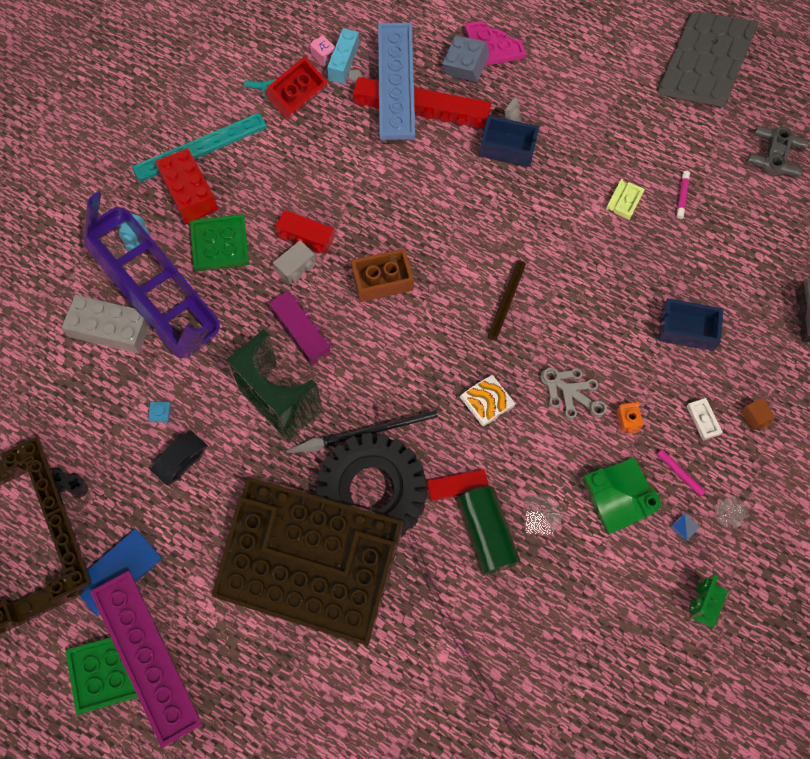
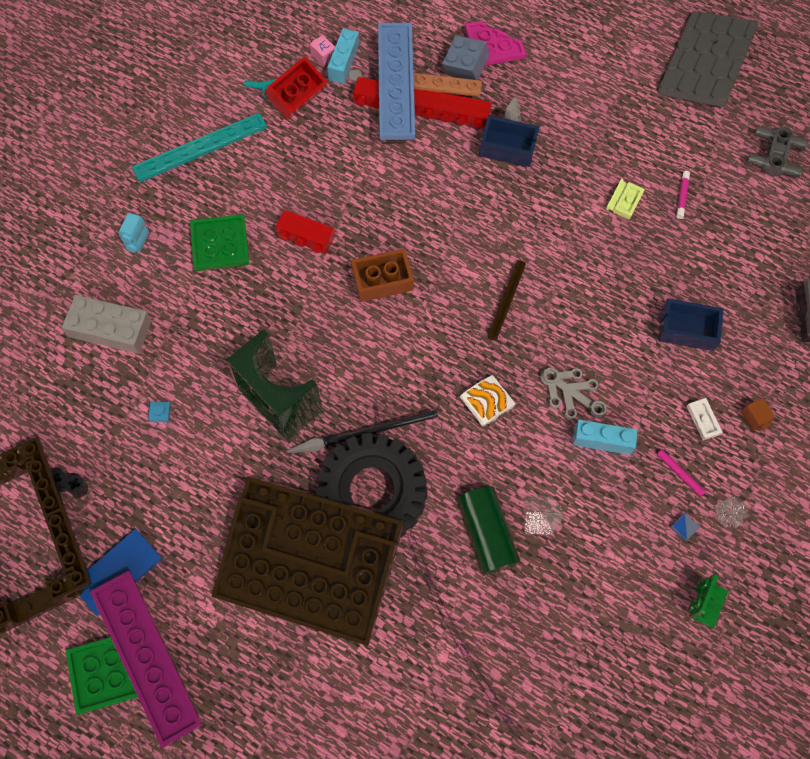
dark purple piece [83,191,220,358] -> none
black brick [151,431,208,485] -> none
red brick [155,148,219,224] -> none
magenta brick [269,291,331,366] -> none
light grey brick [273,241,316,285] -> none
red tile [427,469,489,502] -> none
green slope [582,457,661,535] -> none
orange brick [616,402,644,434] -> none
none -> nougat bracket [413,73,482,97]
none -> medium azure brick [573,420,637,455]

